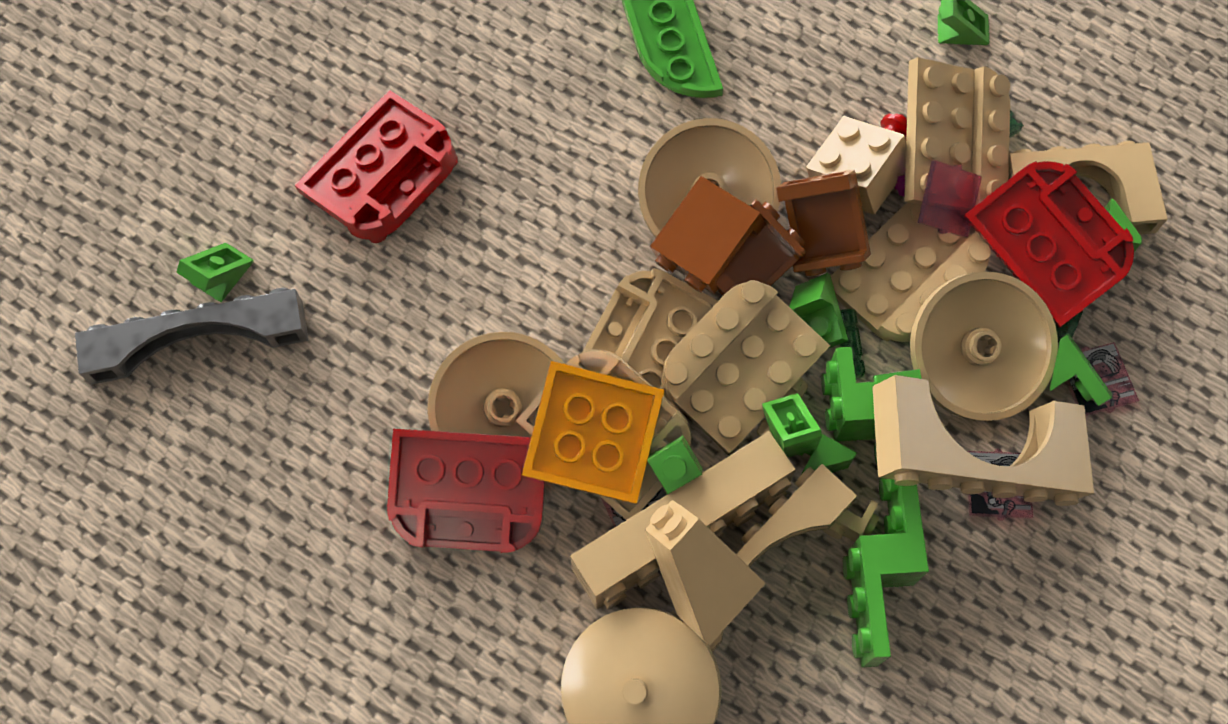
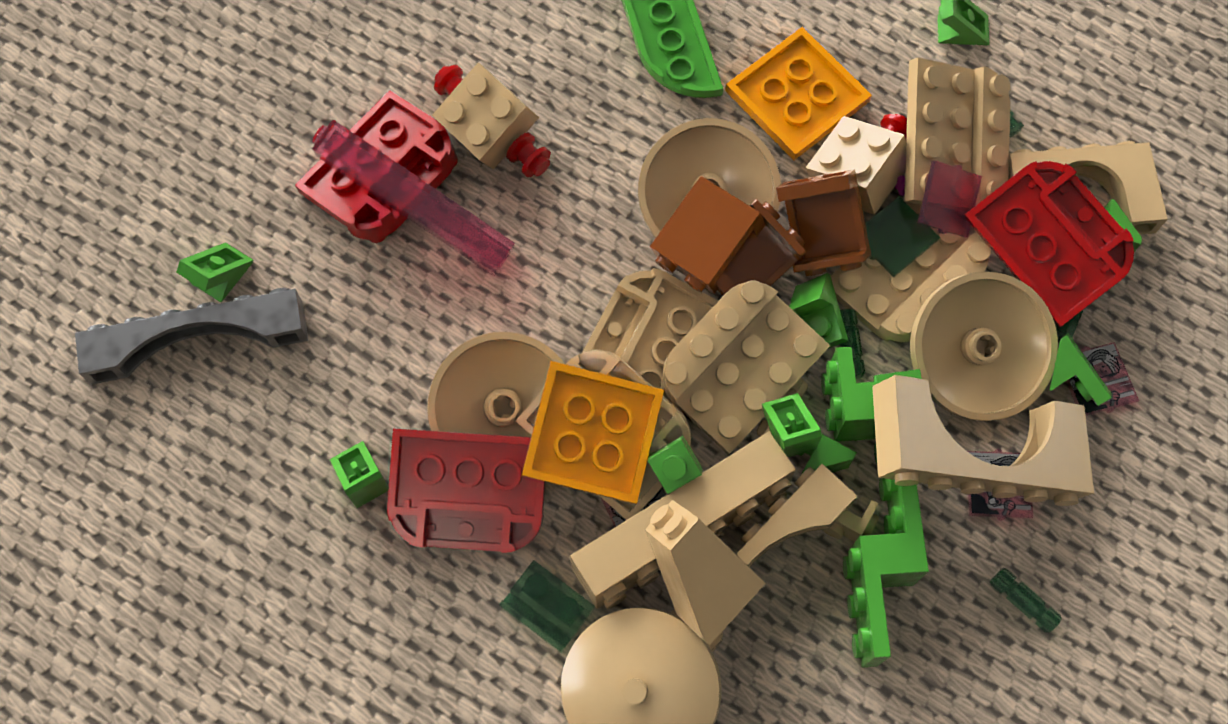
none -> clear pink brick [312,119,515,277]
none -> bright green slope [330,441,389,508]
none -> tan brick [432,62,551,177]
none -> clear green plate [499,560,595,653]
none -> light orange plate [725,27,872,161]
none -> clear green piece [865,197,940,277]
none -> clear green axle [990,568,1062,633]

